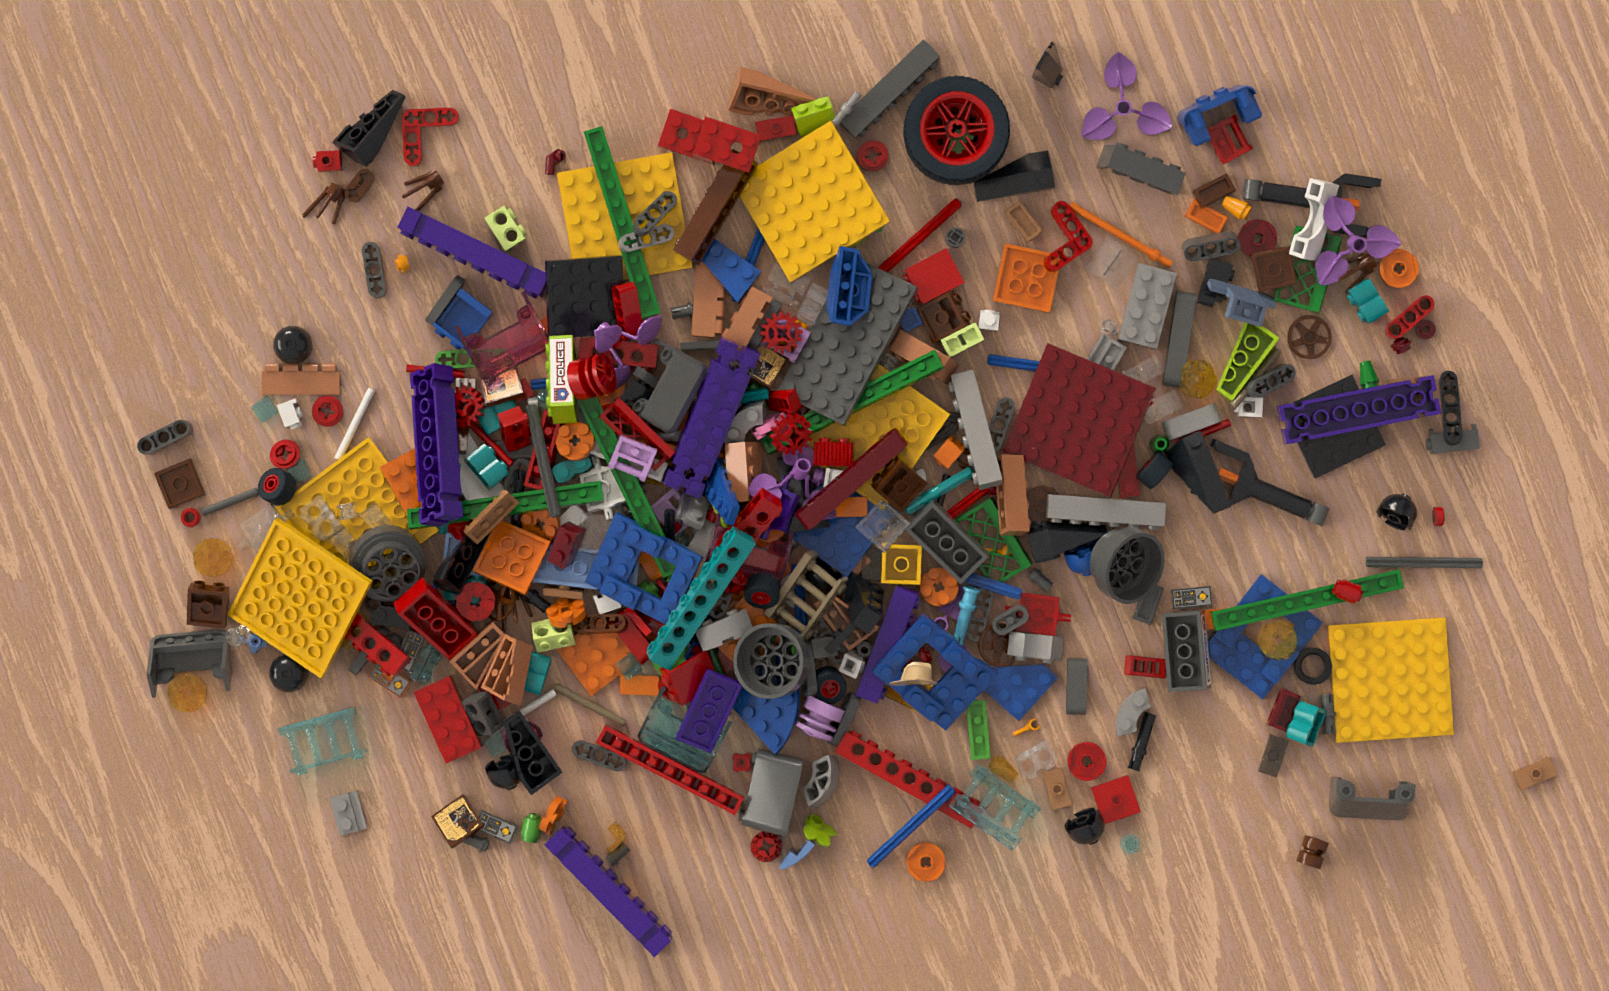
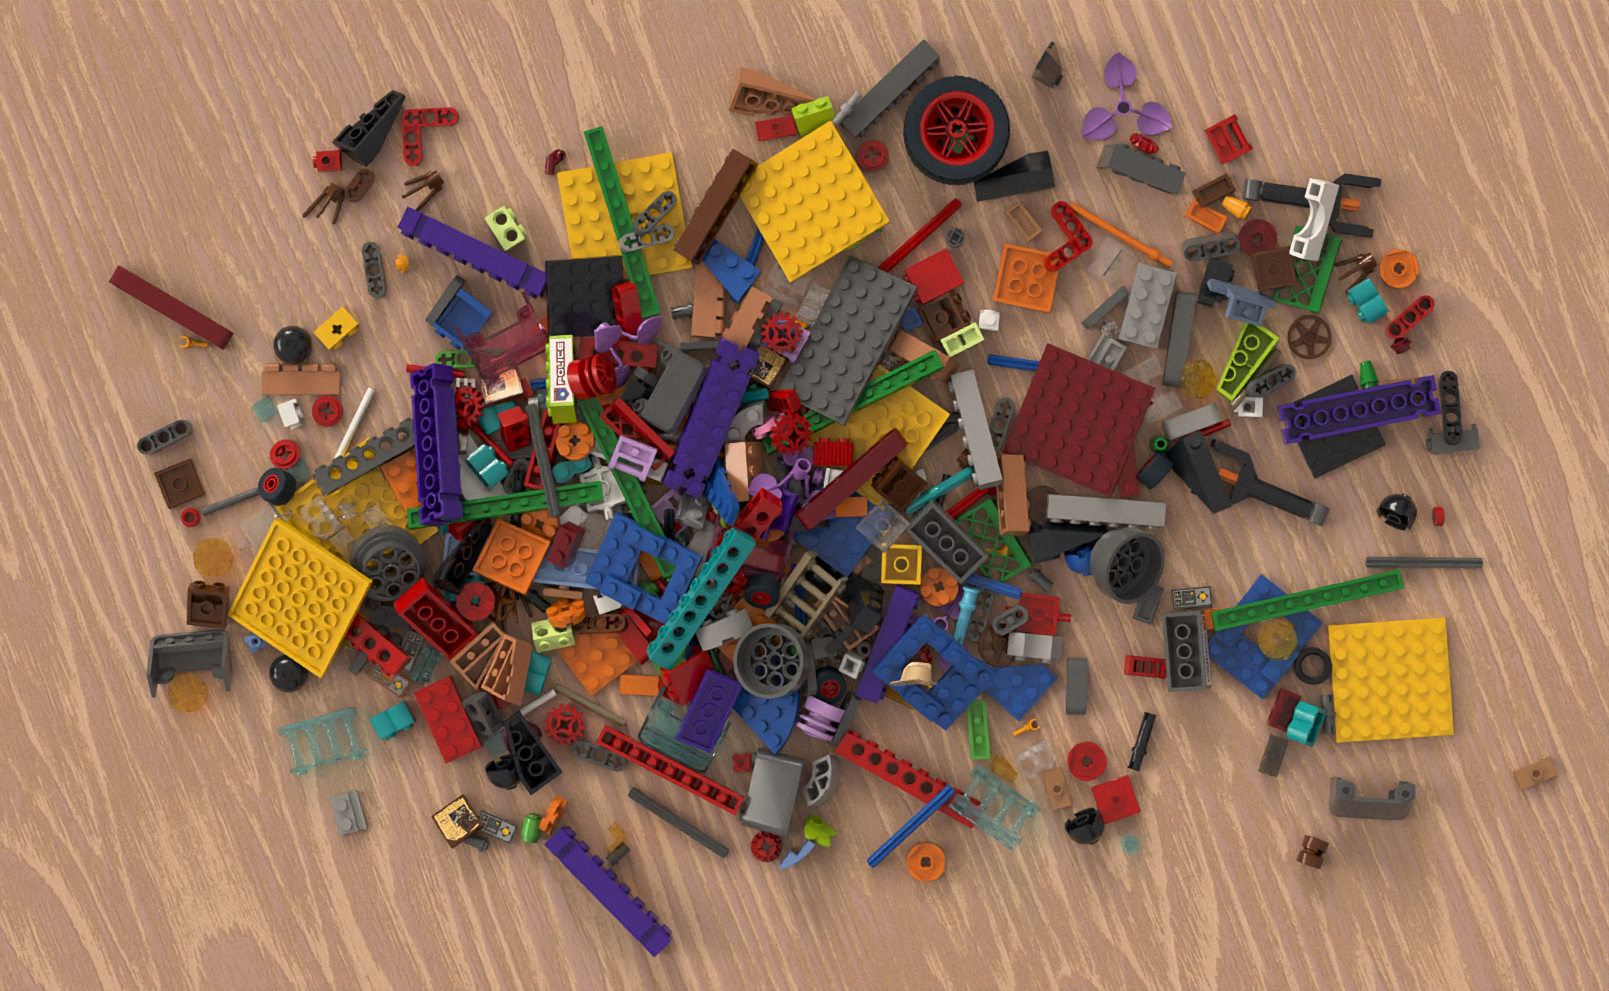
clear wheel [226,625,251,647] -> none
medium nougat plate [464,489,519,544] -> none
clear light blue tile [615,653,643,681] -> none
red bracket [658,109,762,173] -> none
blue wedge [826,246,872,326] -> none
orange brick [933,435,965,469] -> none
light grey brick [1115,687,1150,736] -> none
blue container [1177,84,1262,146] -> none
medium lavender plant [1315,196,1401,285] -> none
red brick [1332,579,1363,604] -> none
dark red plate [1416,320,1436,339] -> none
none -> dark red beam [109,265,234,350]
none -> light orange hand [179,336,208,348]
none -> yellow brick [313,306,360,351]
none -> dark grey brick [313,417,415,497]
none -> teal brick [370,700,416,741]
none -> red gear [544,703,586,745]
none -> dark grey axle [628,788,729,858]
none -> dark grey beam [1081,286,1130,330]
none -> red gear [1129,133,1159,154]

